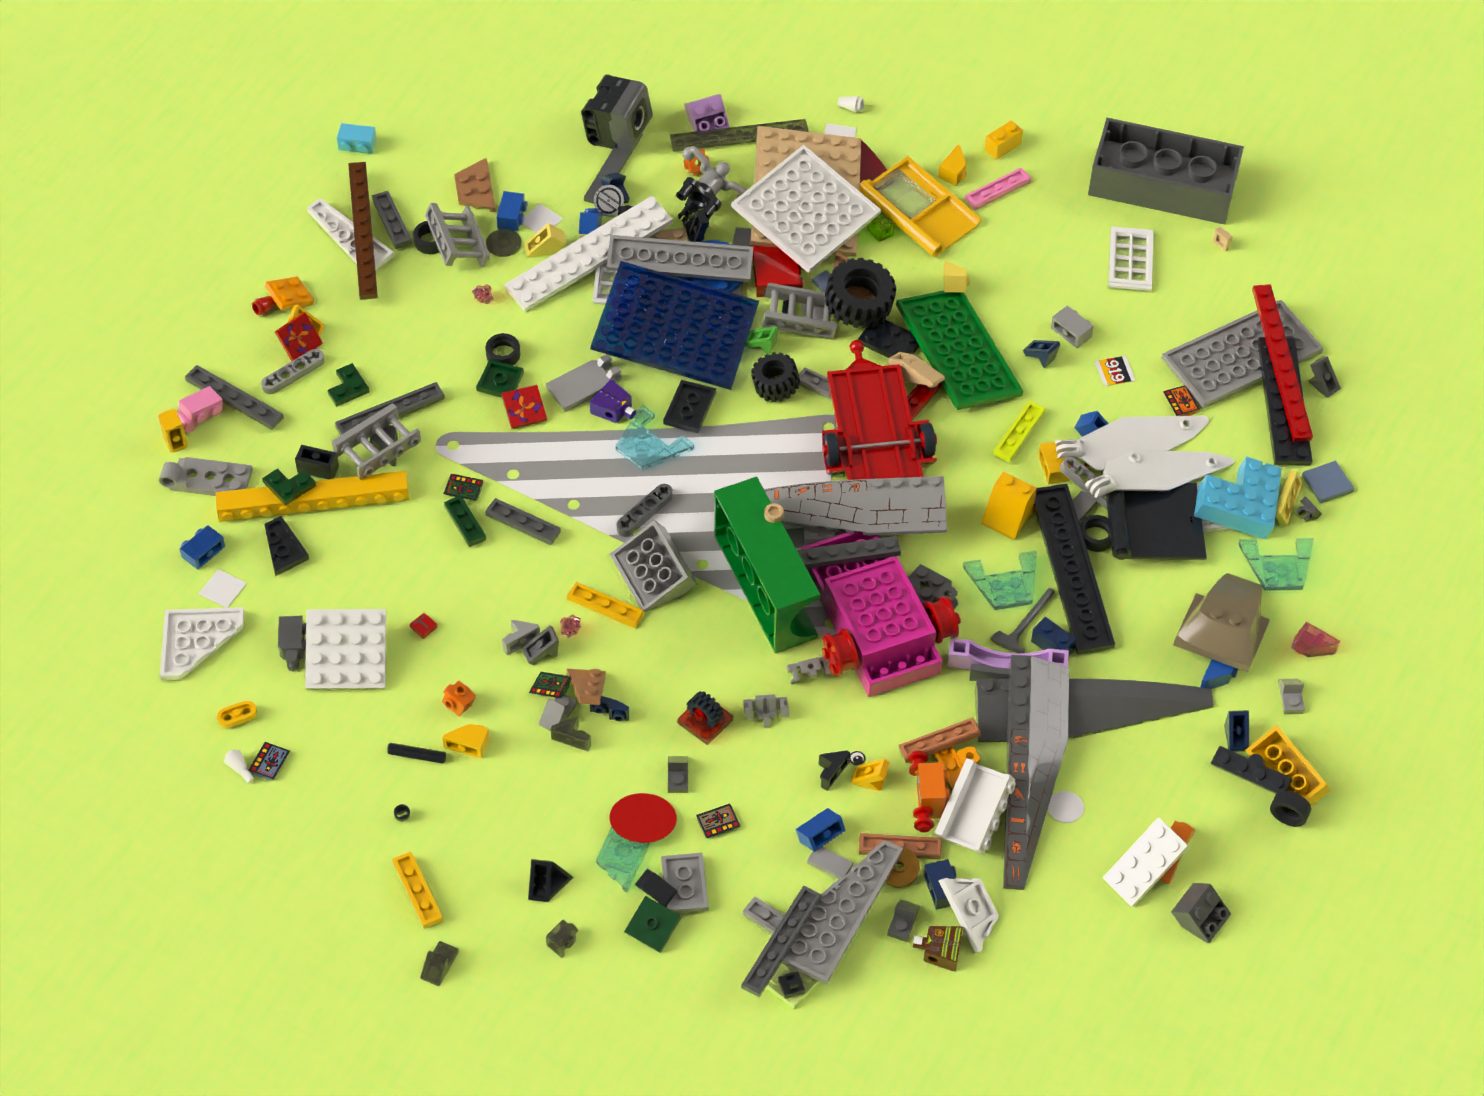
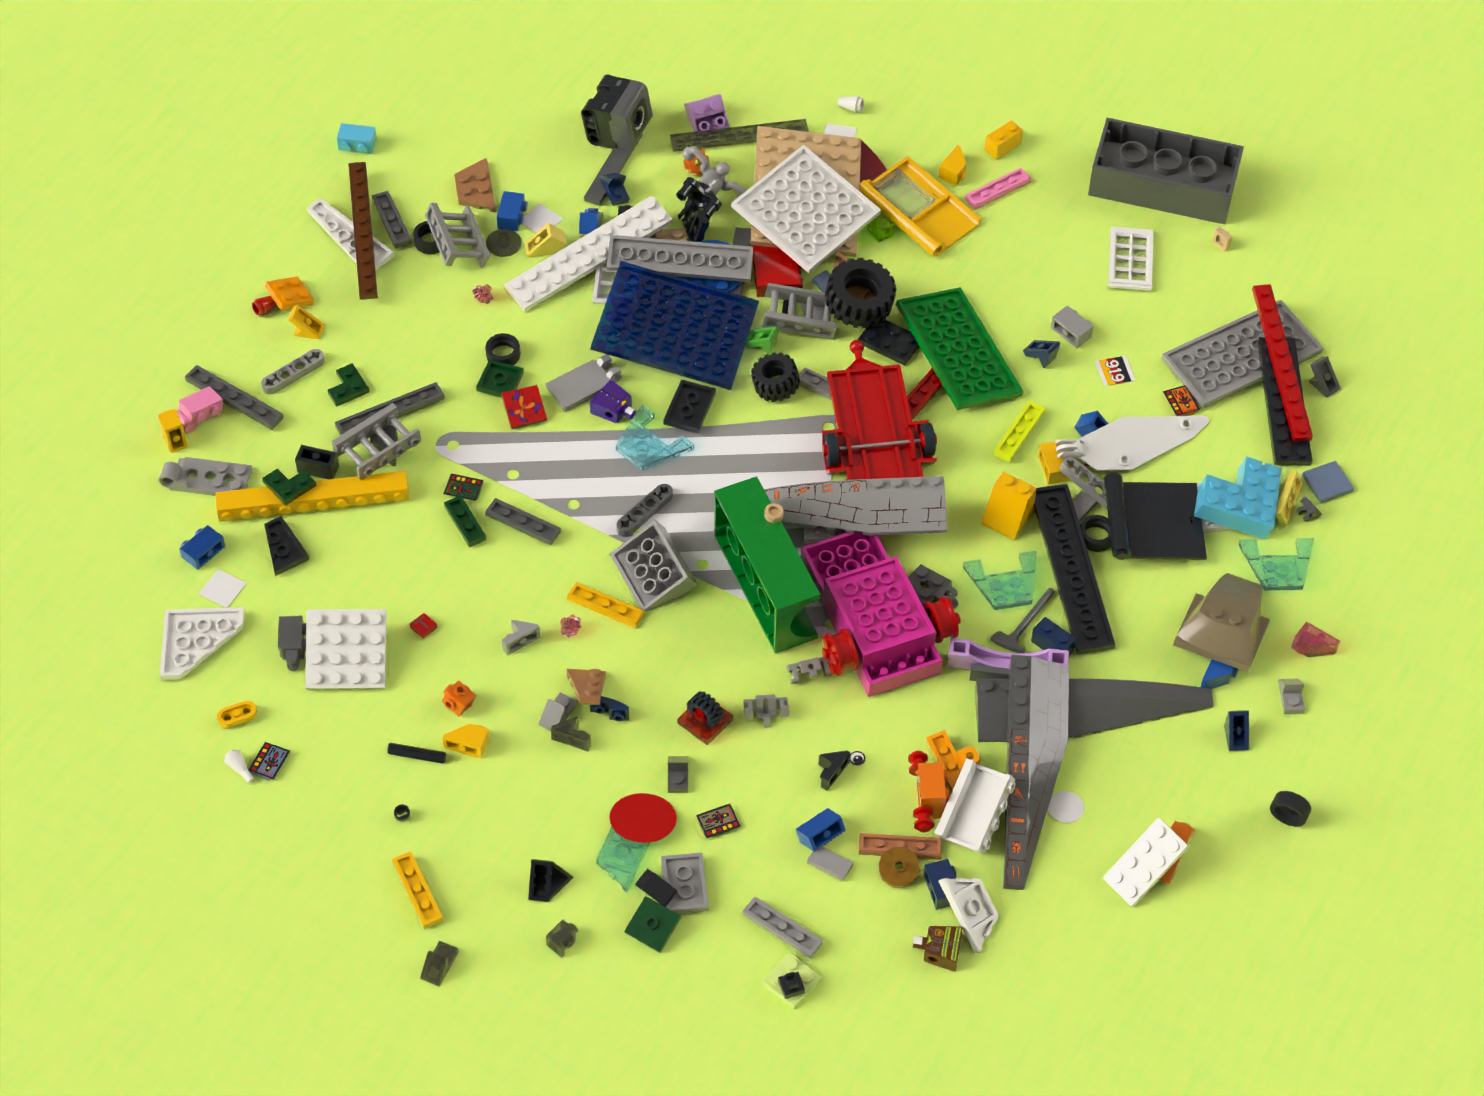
red tile [275,312,323,361] -> none
dark grey slope [522,625,559,665] -> none
piece [529,671,571,698] -> none
light grey sticker [594,185,624,216] -> none
dark grey tile [741,885,822,998] -> none
light grey wing [782,840,903,985] -> none
dark grey plate [797,536,901,569] -> none
yellow slope [851,758,890,791] -> none
dark grey slope [887,899,920,942] -> none
tan slope [888,352,945,387] -> none
nougat tile [898,717,981,763] -> none
light yellow slope [943,261,970,292] -> none
white wing [1085,450,1234,498] -> none
dark grey slope [1171,883,1231,943] -> none
black hinge [1211,746,1293,794] -> none
yellow slope [1245,725,1331,805] -> none

